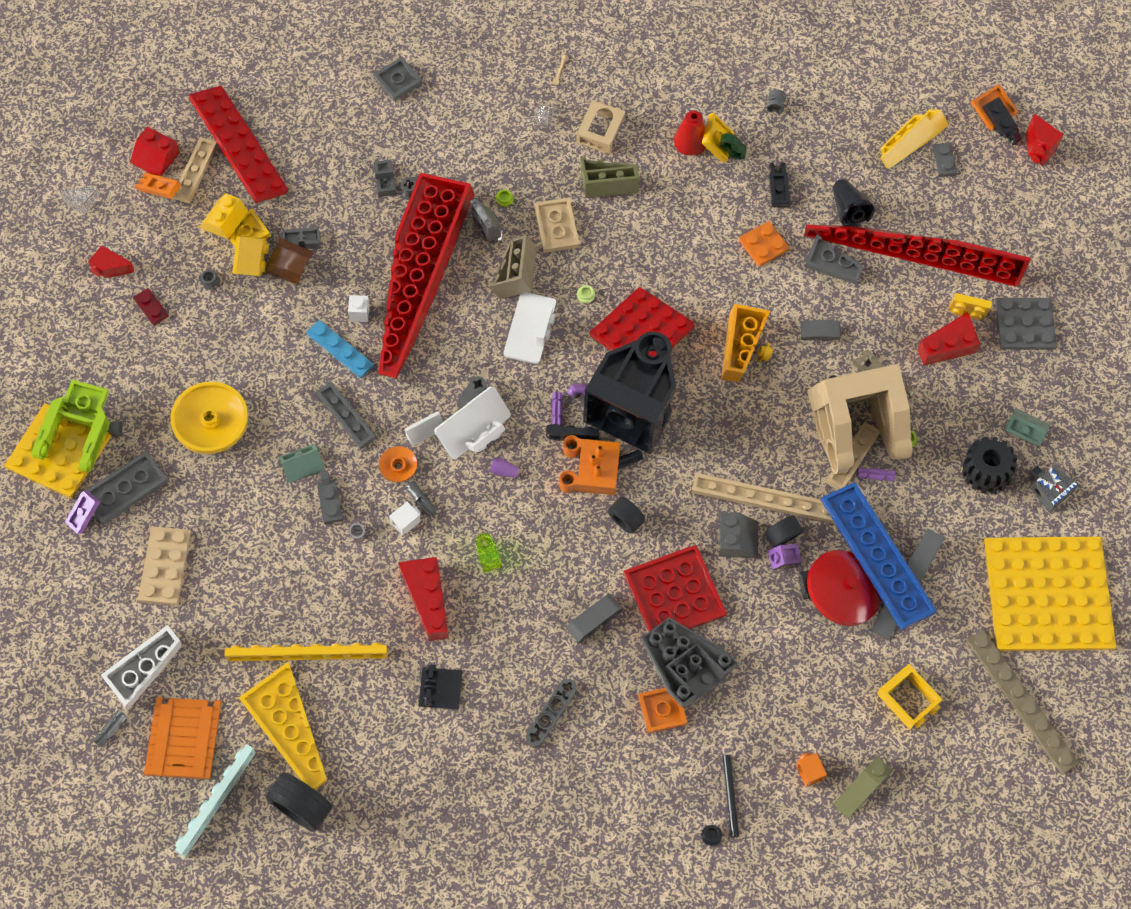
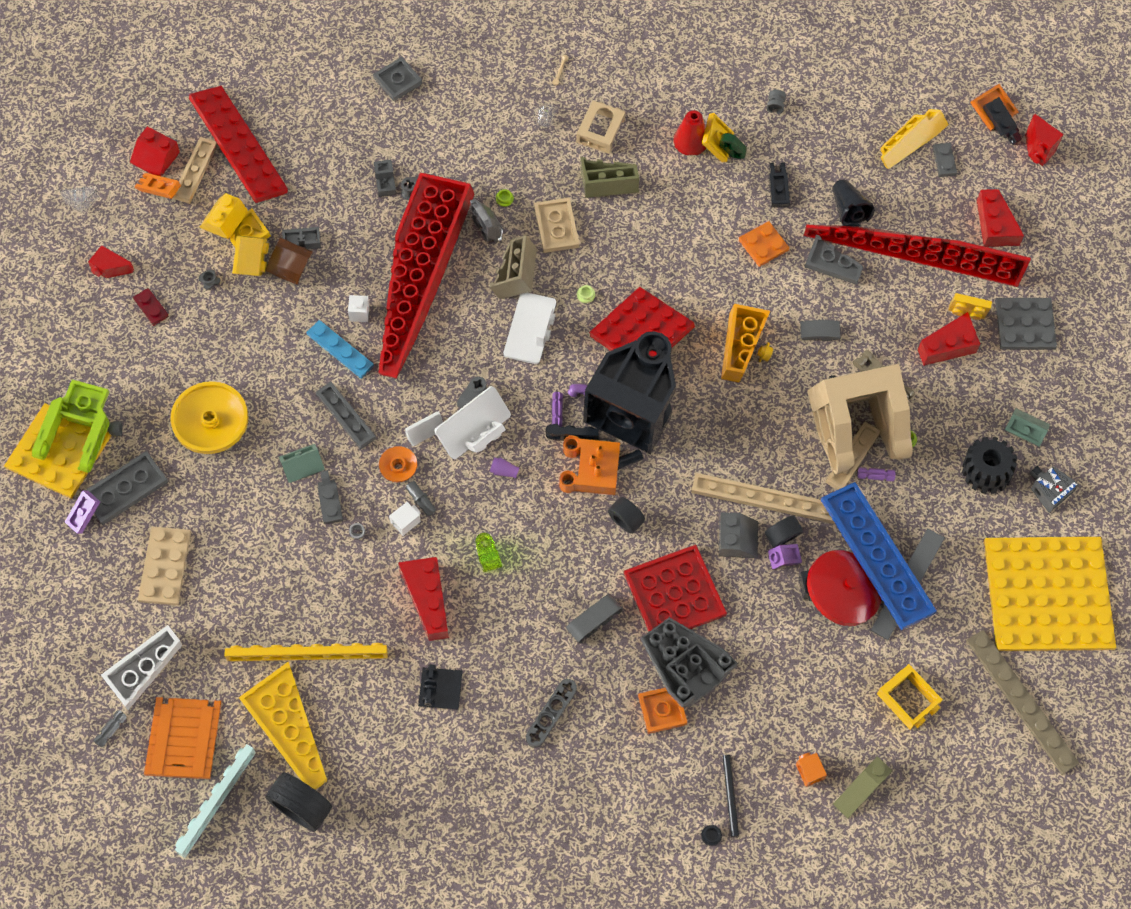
none -> red wedge [977,189,1024,247]

